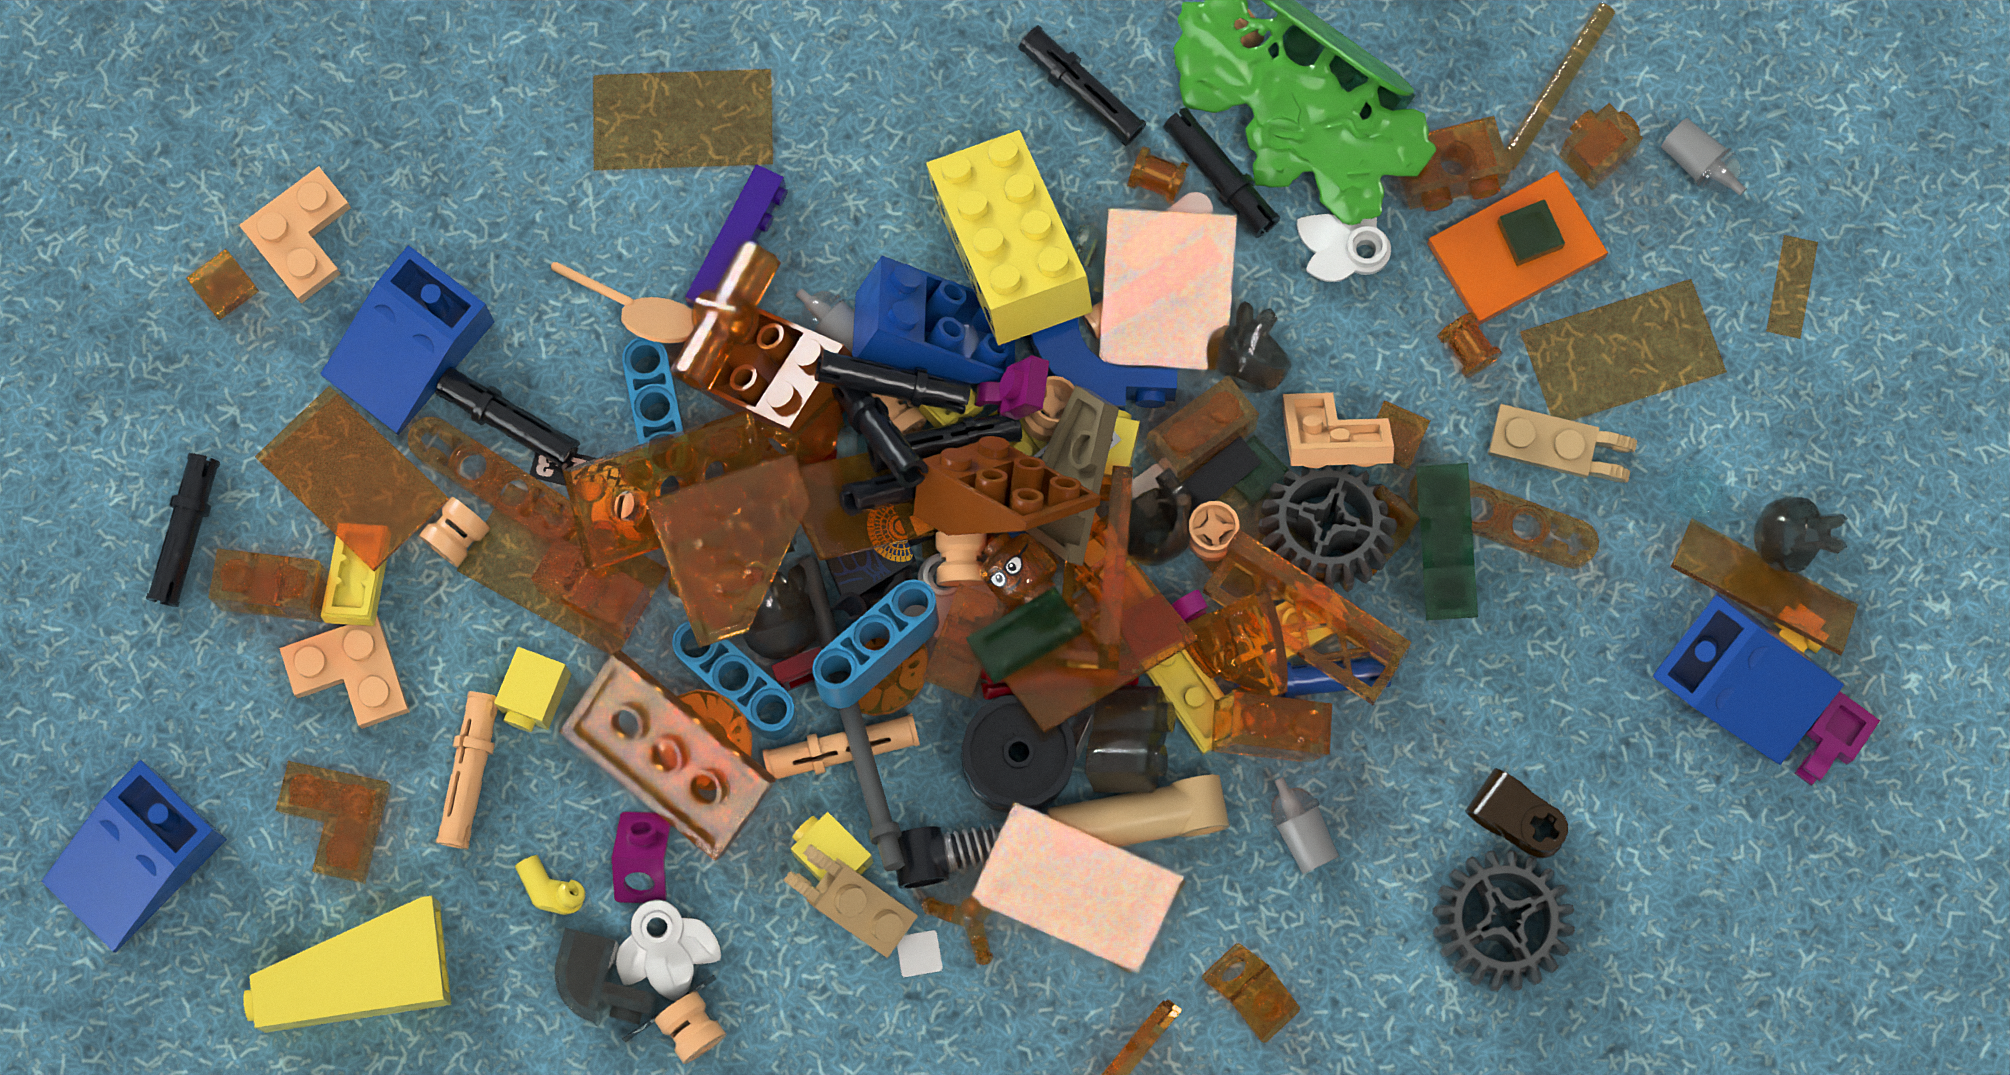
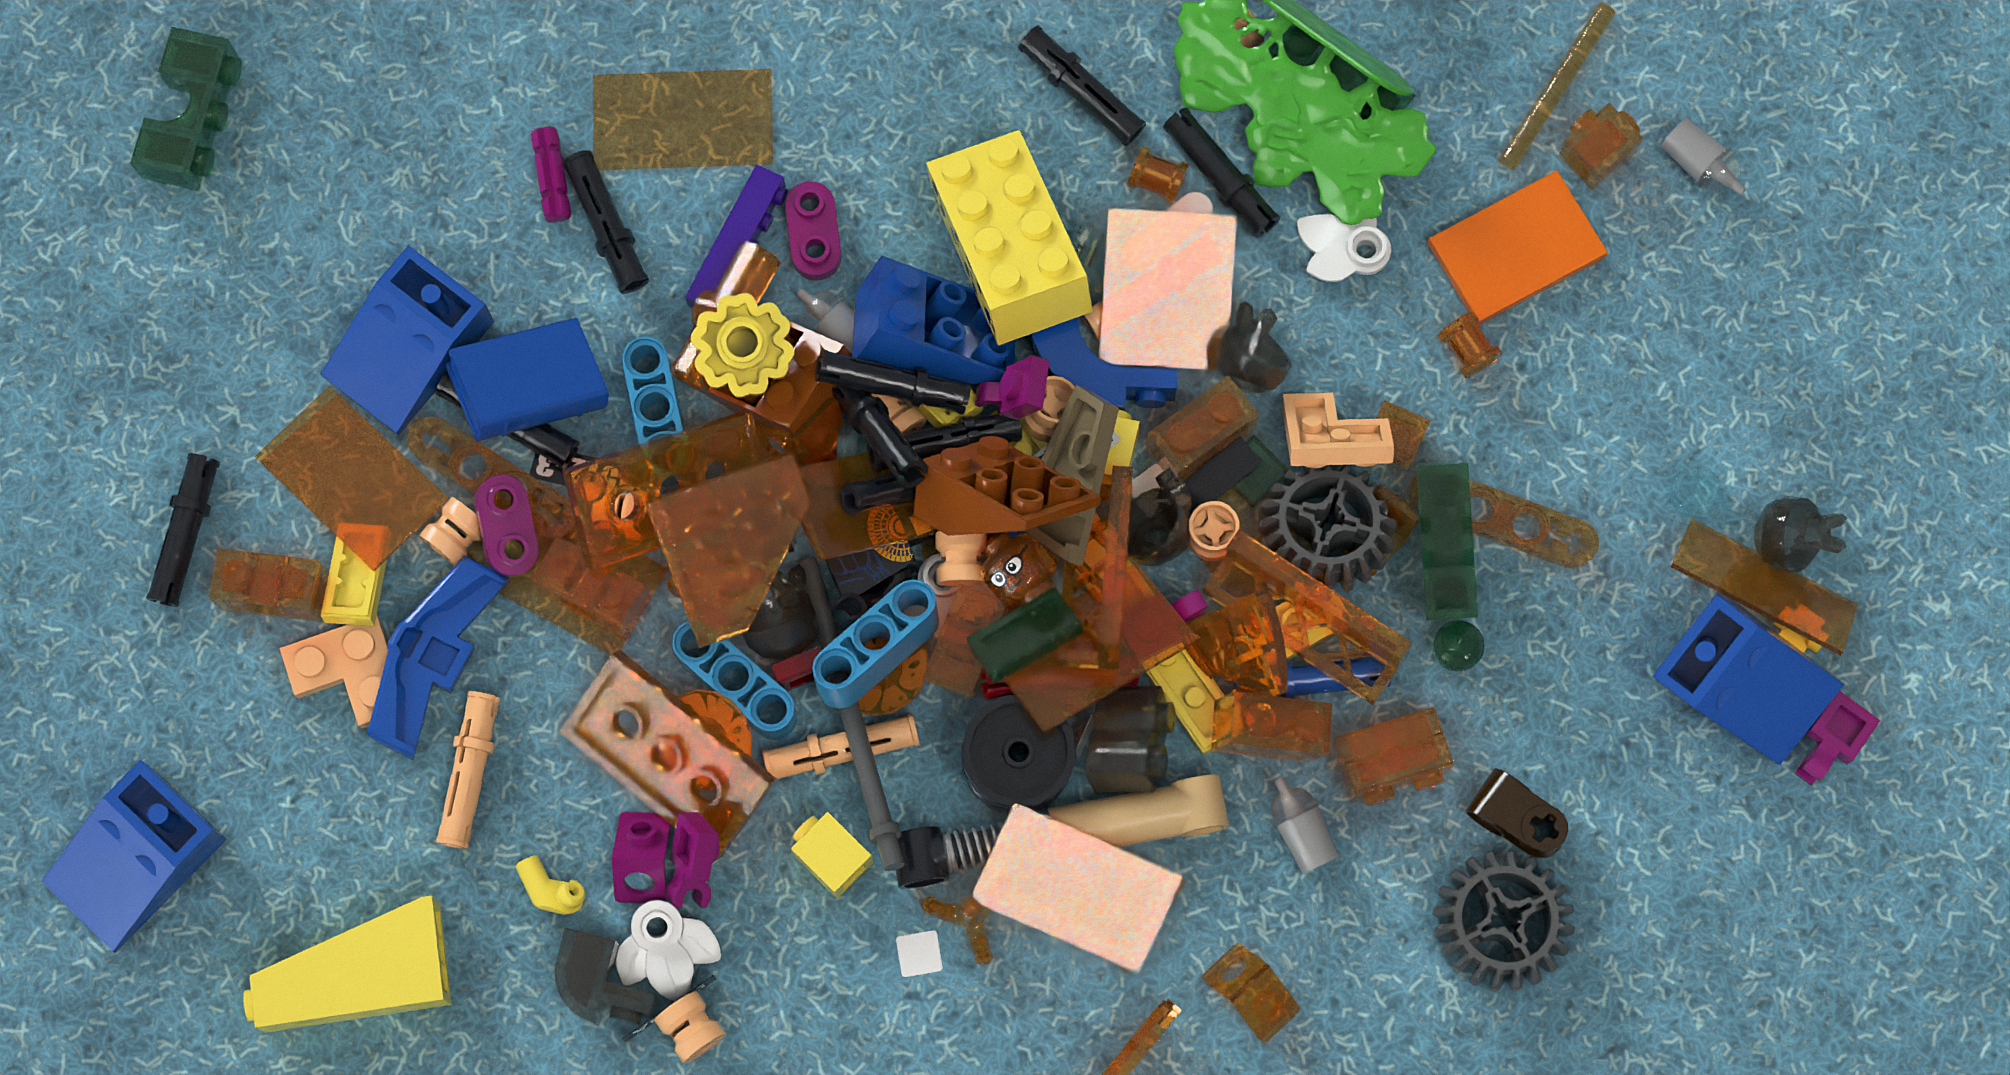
clear orange plate [186,249,259,321] -> none
light nougat plate [239,166,351,303] -> none
clear orange plate [275,761,391,884] -> none
light yellow brick [494,647,571,732] -> none
light nougat piece [551,262,700,343] -> none
tan hinge [783,844,918,958] -> none
clear orange brick [1400,116,1511,211] -> none
tan hinge [1488,404,1637,483] -> none
clear green tile [1497,199,1565,266] -> none
clear orange piece [1520,279,1727,421] -> none
clear orange sticker [1766,235,1818,339] -> none
none -> clear green arch [130,27,242,191]
none -> blue plate [367,556,510,760]
none -> blue piece [445,318,609,442]
none -> magenta plate [474,475,539,576]
none -> magenta axle [531,126,571,223]
none -> black pin [563,150,649,294]
none -> magenta plate [667,812,720,908]
none -> light yellow plant [691,293,794,398]
none -> magenta plate [785,181,841,281]
none -> clear orange brick [1332,707,1454,807]
none -> clear green plate [1433,620,1485,672]

